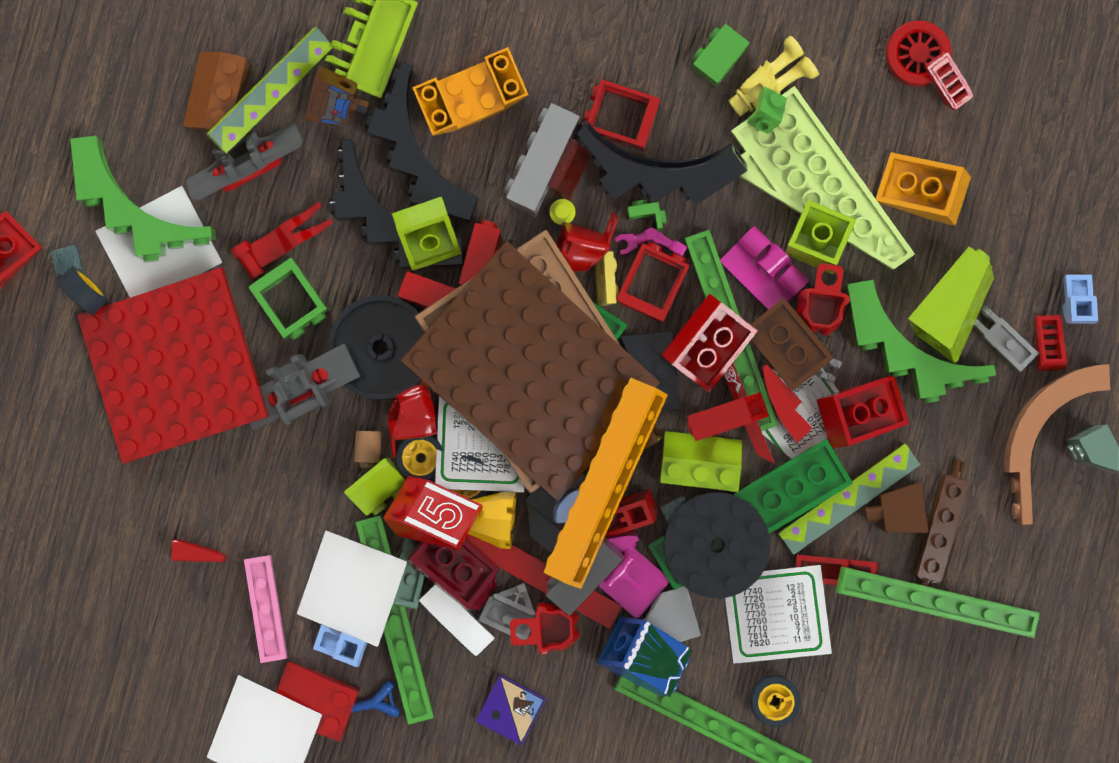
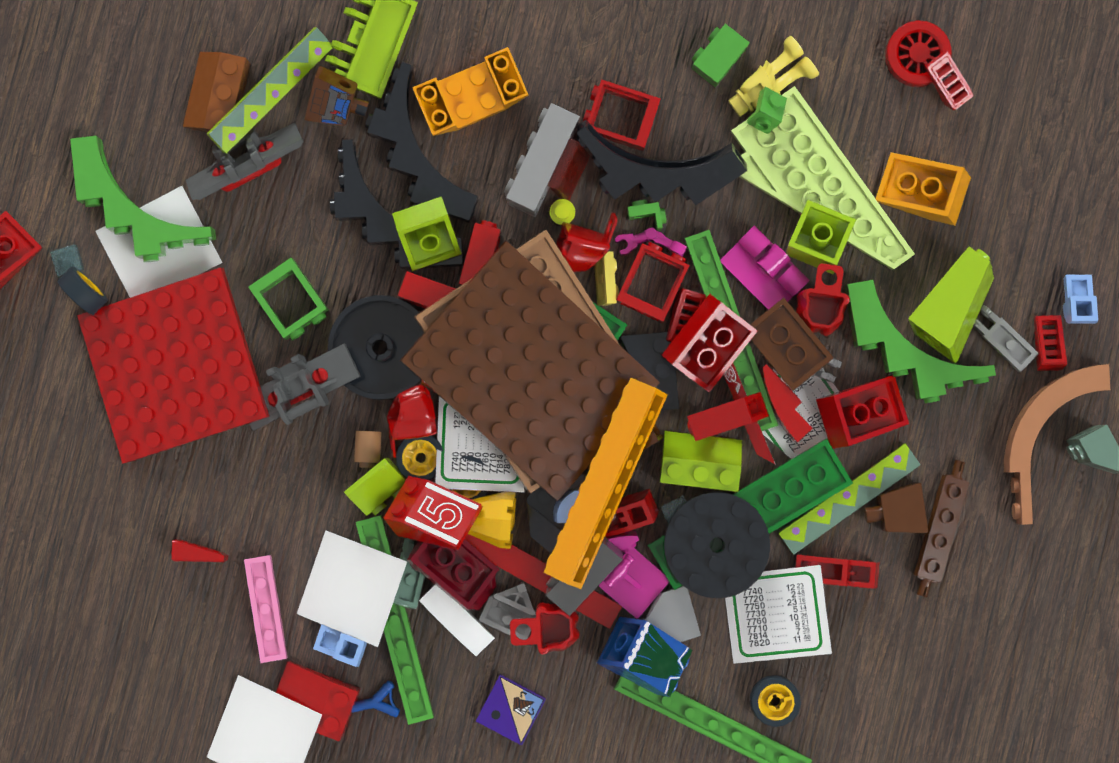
red flag [230,201,333,280] -> none
bright green tile [835,566,1040,638] -> none
none -> red slope [666,289,706,342]

